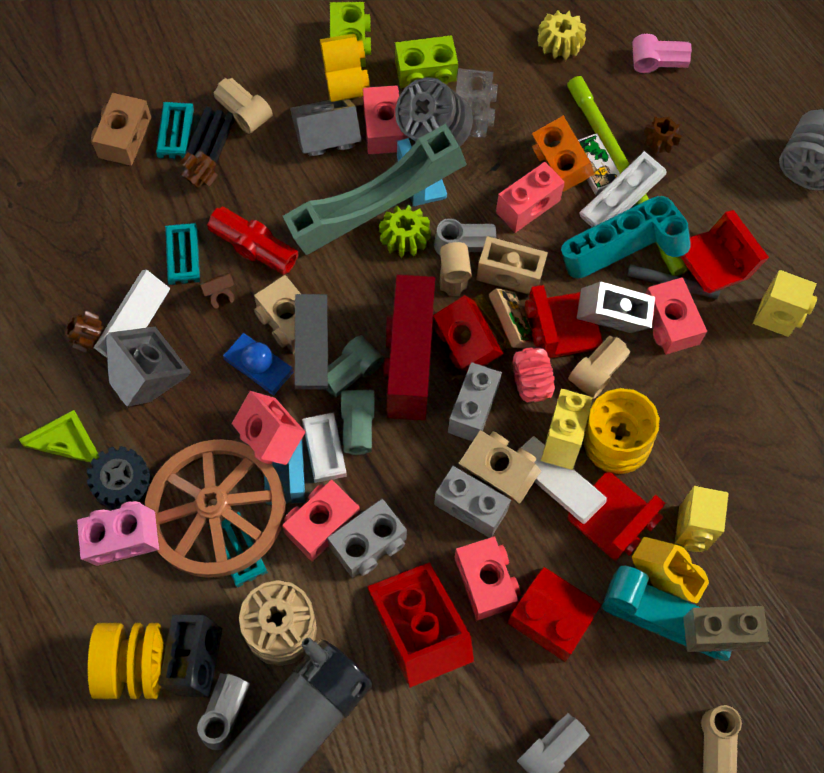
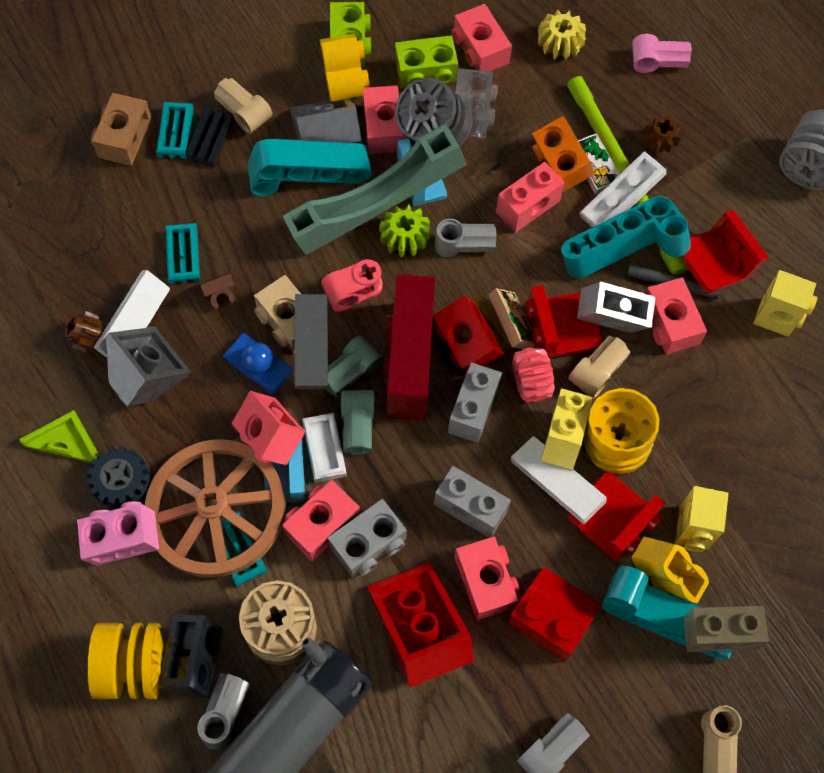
reddish brown gear [179,150,218,188] -> none
red piece [207,206,298,275] -> none
tan piece [440,242,472,297] -> none
tan brick [459,430,541,504] -> none
tan brick [476,236,548,295] -> none
none -> teal beam [247,139,372,197]
none -> coral piece [321,259,383,312]
none -> coral brick [451,4,512,76]

